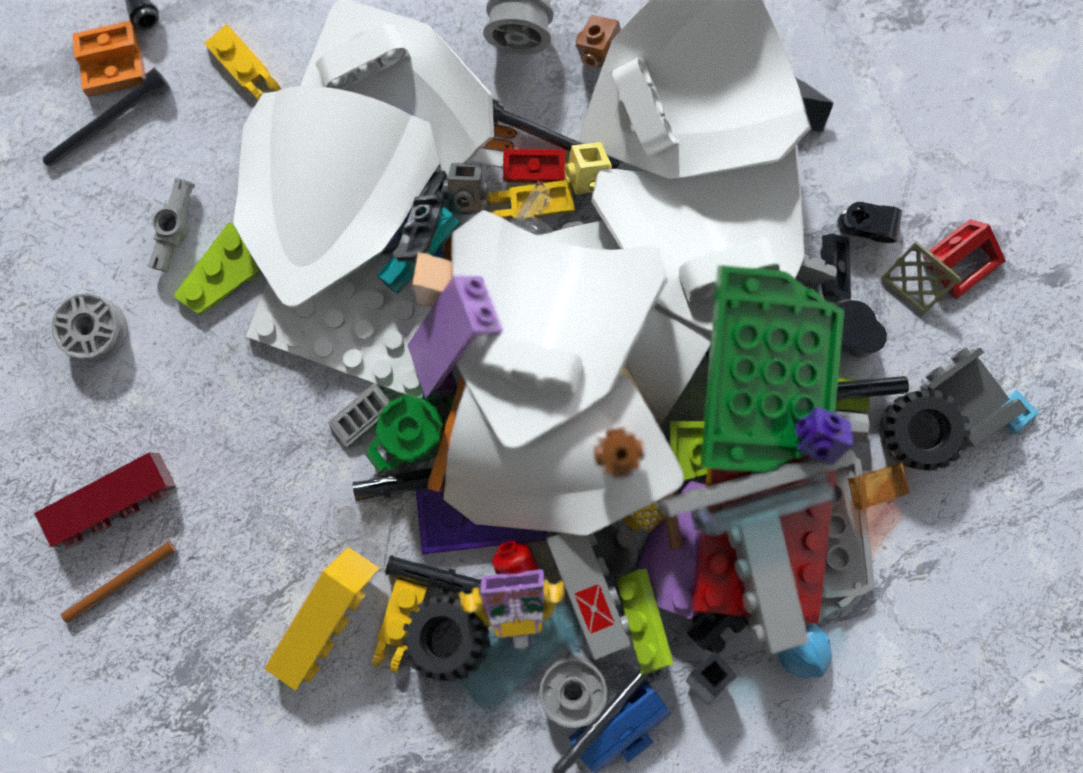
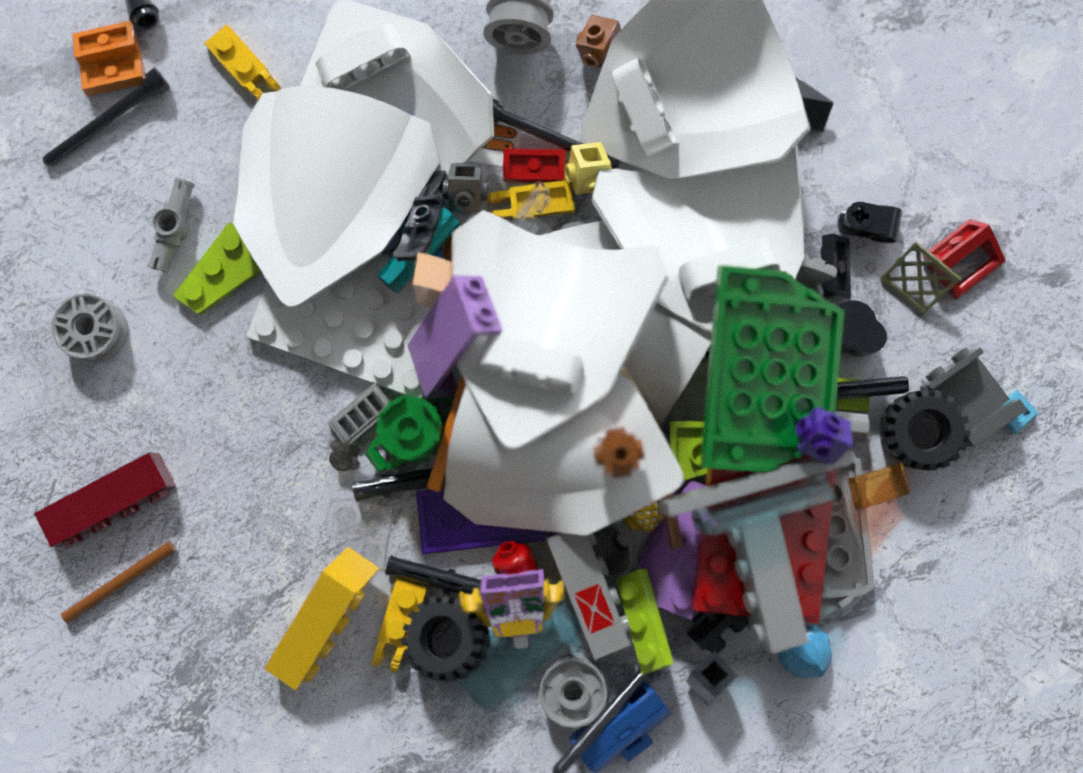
none -> clear smoke plate [329,440,361,472]

